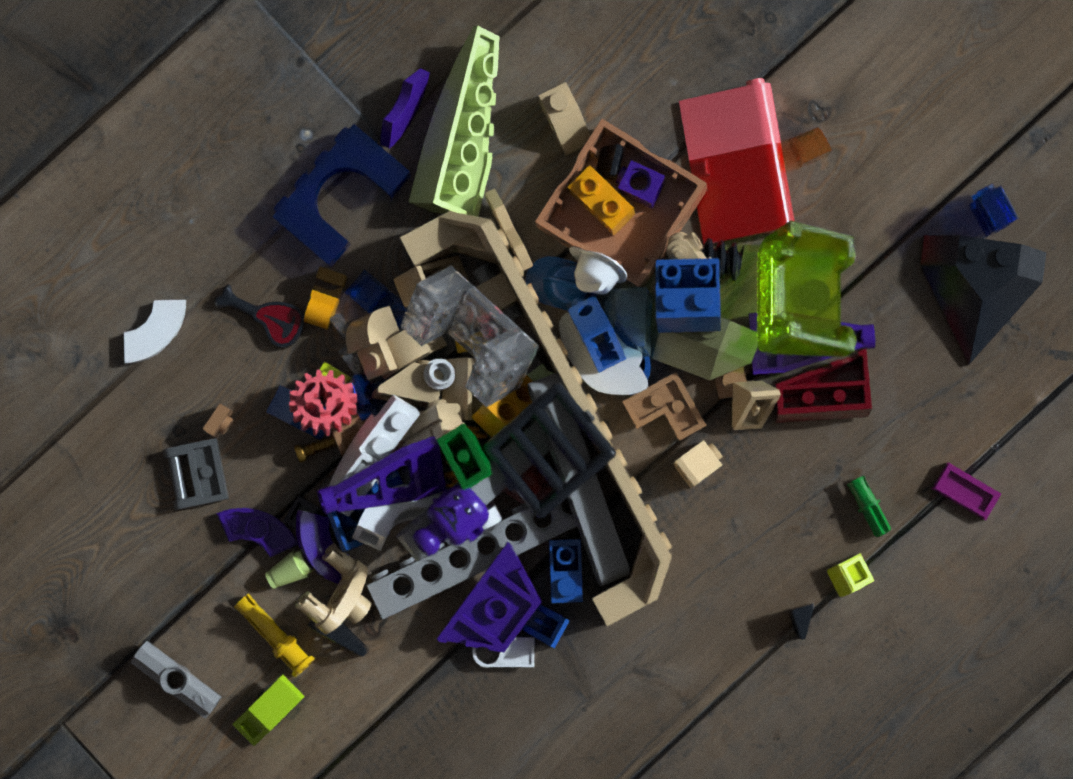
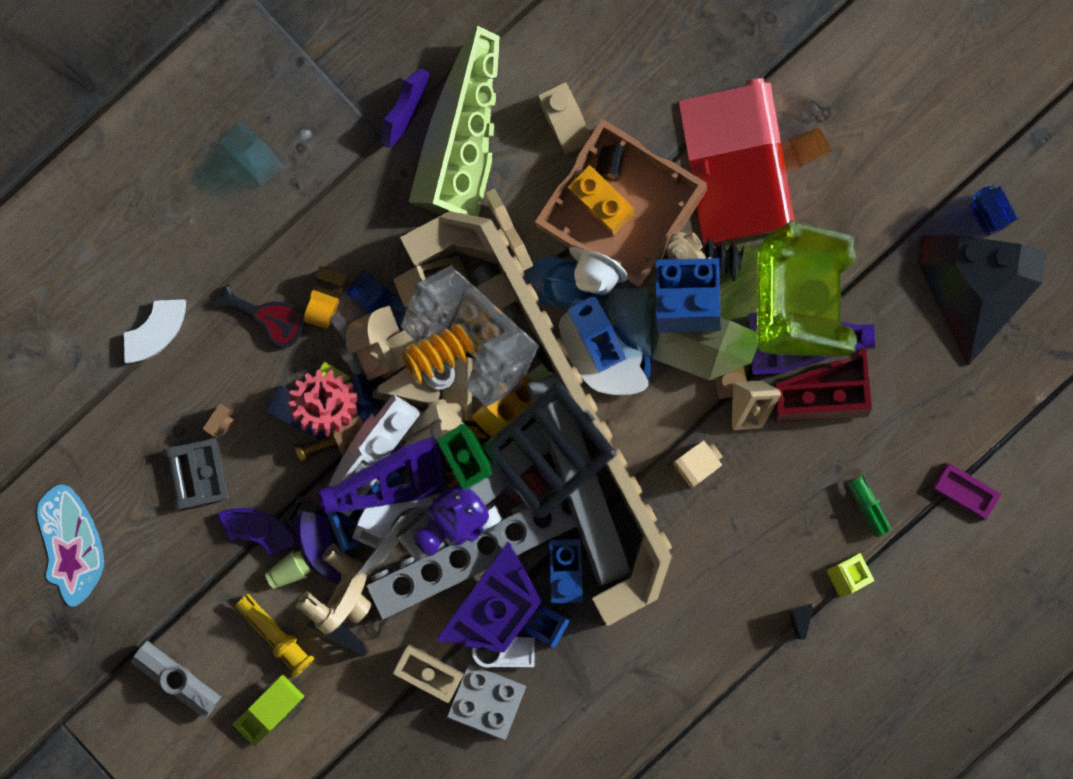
clear blue arch [273,124,411,268] -> none
dark purple brick [616,160,666,209] -> none
medium nougat plate [622,372,707,441] -> none
none -> sticker [37,485,104,607]
none -> clear light blue slope [220,121,284,186]
none -> white sticker [355,505,427,577]
none -> tan brick [393,645,464,703]
none -> light orange piece [401,324,473,384]
none -> light grey hinge [447,663,527,741]

